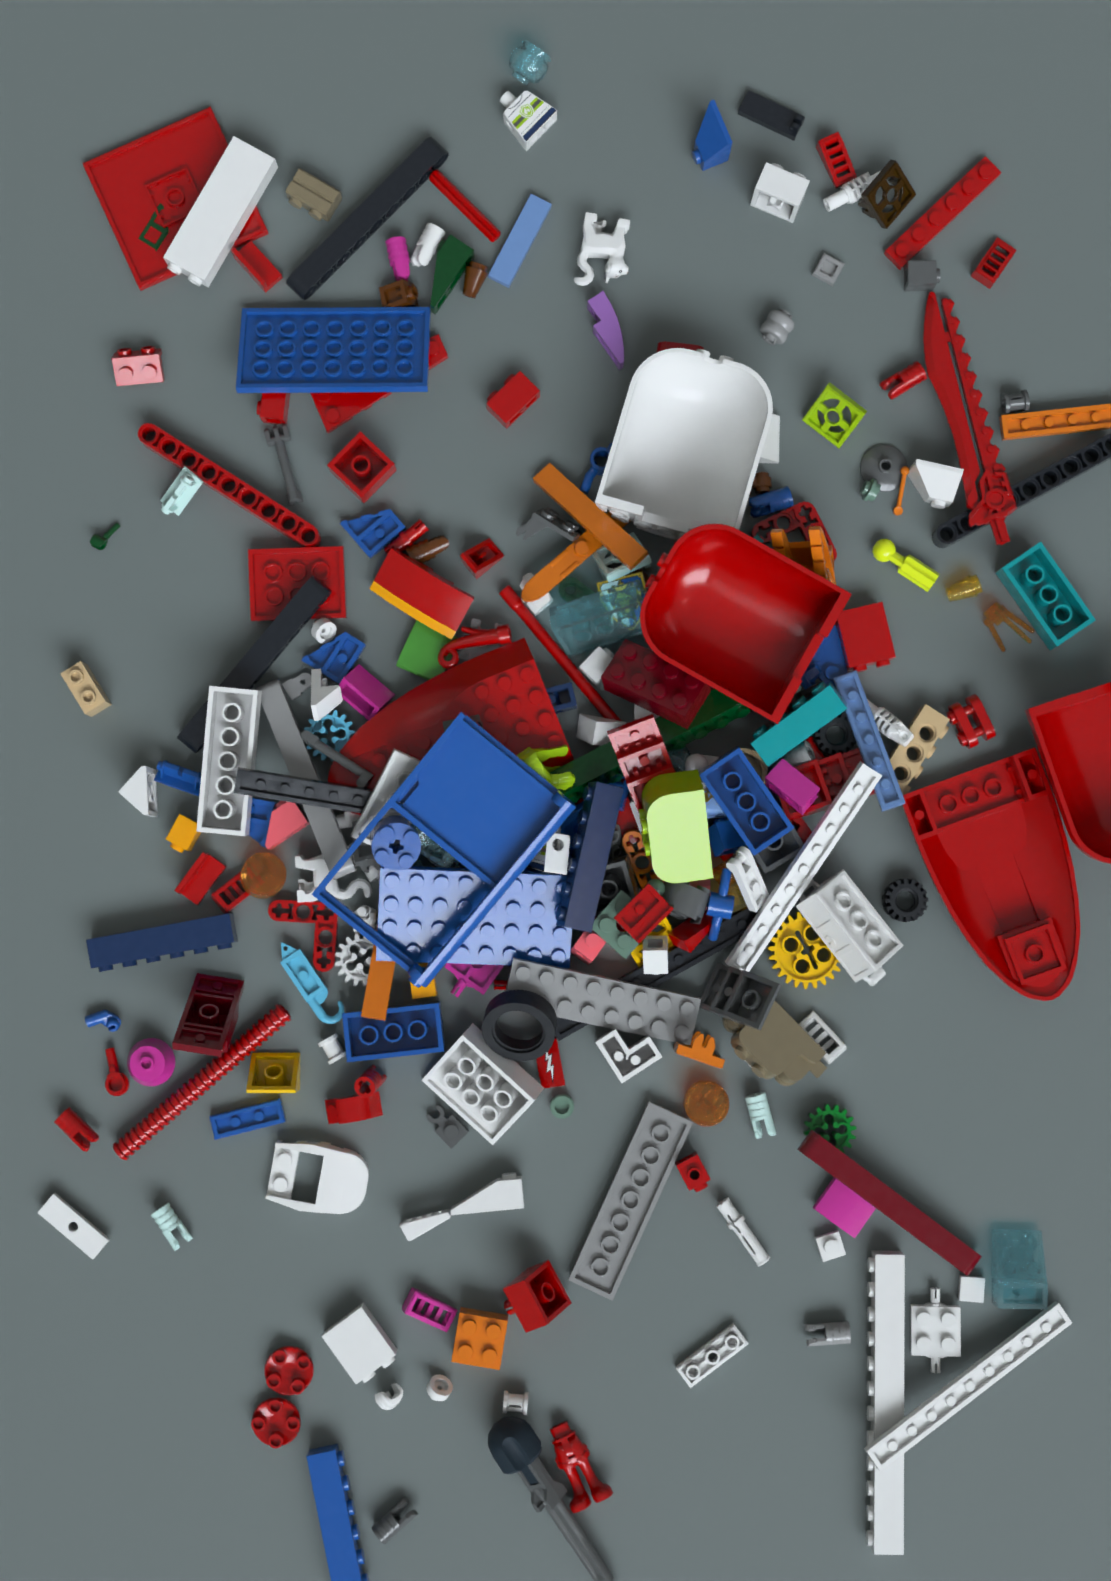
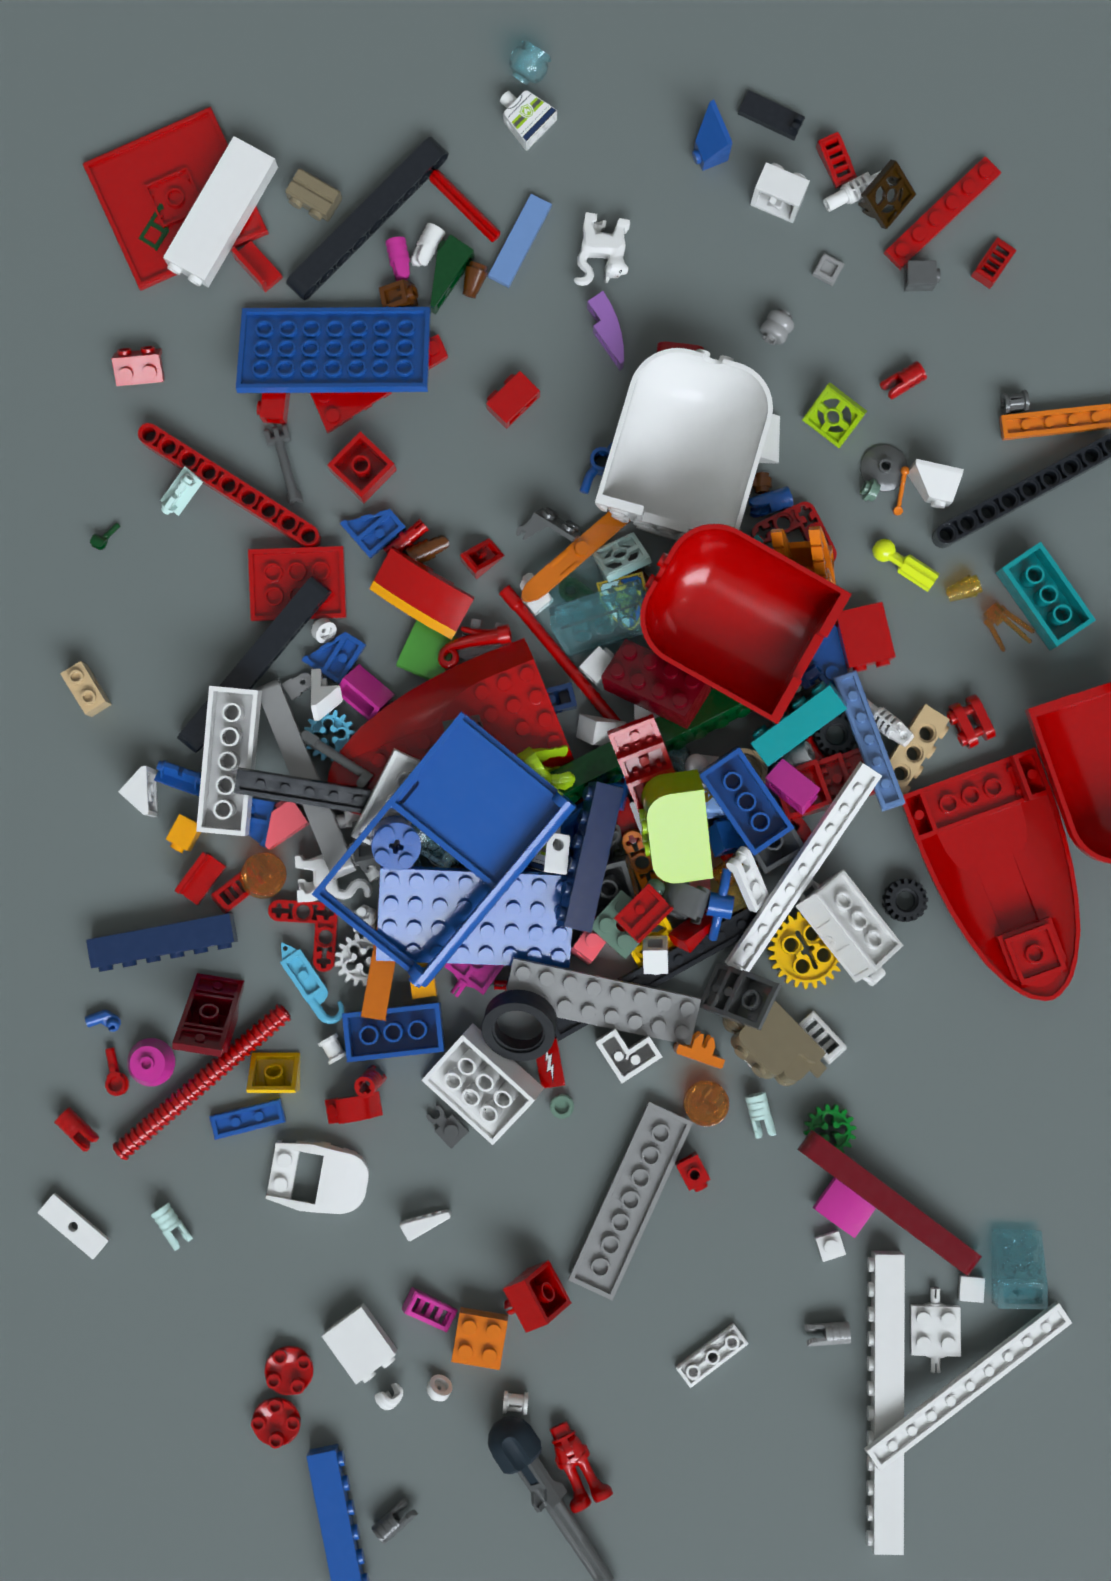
white slope [451,1172,524,1215] -> none
orange tile [533,463,648,570] -> none
white pin [716,1197,771,1267] -> none
red piece [923,292,1017,545] -> none

